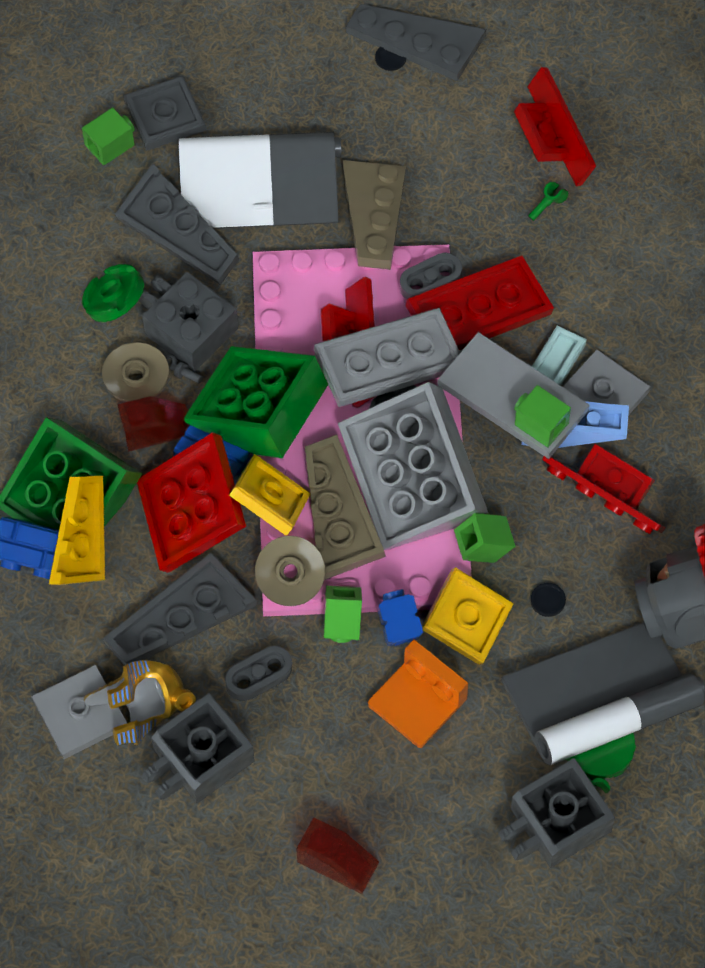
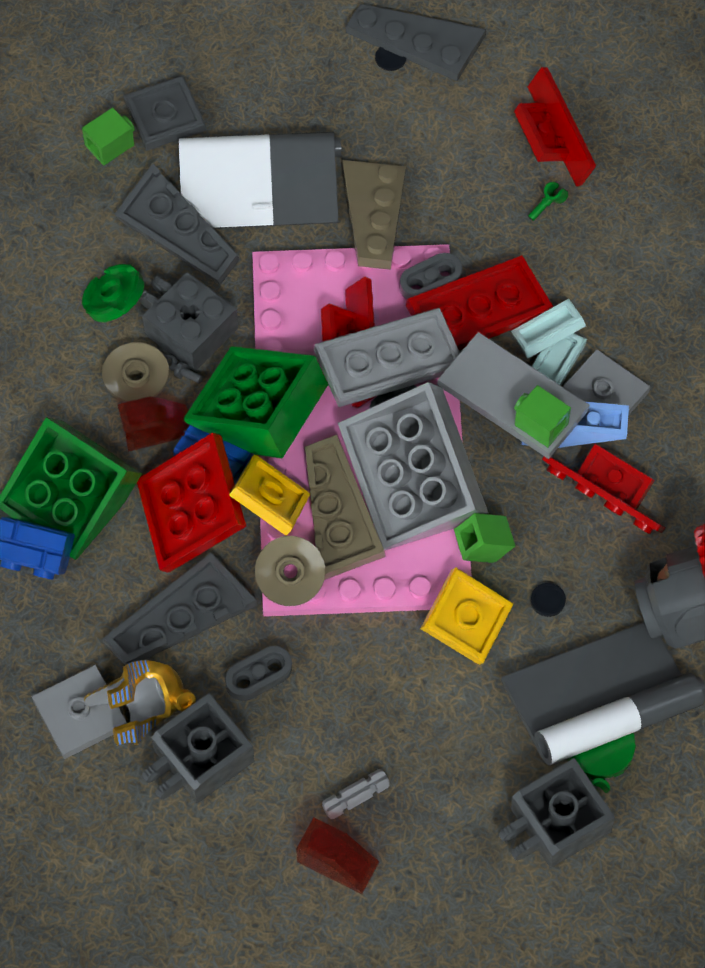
yellow wing [49,476,105,585] -> none
bright green brick [324,585,362,643] -> none
orange bracket [368,639,469,748] -> none
blue brick [377,589,423,647] -> none
none -> light grey axle [322,769,390,819]
none -> light aqua tile [511,299,586,358]

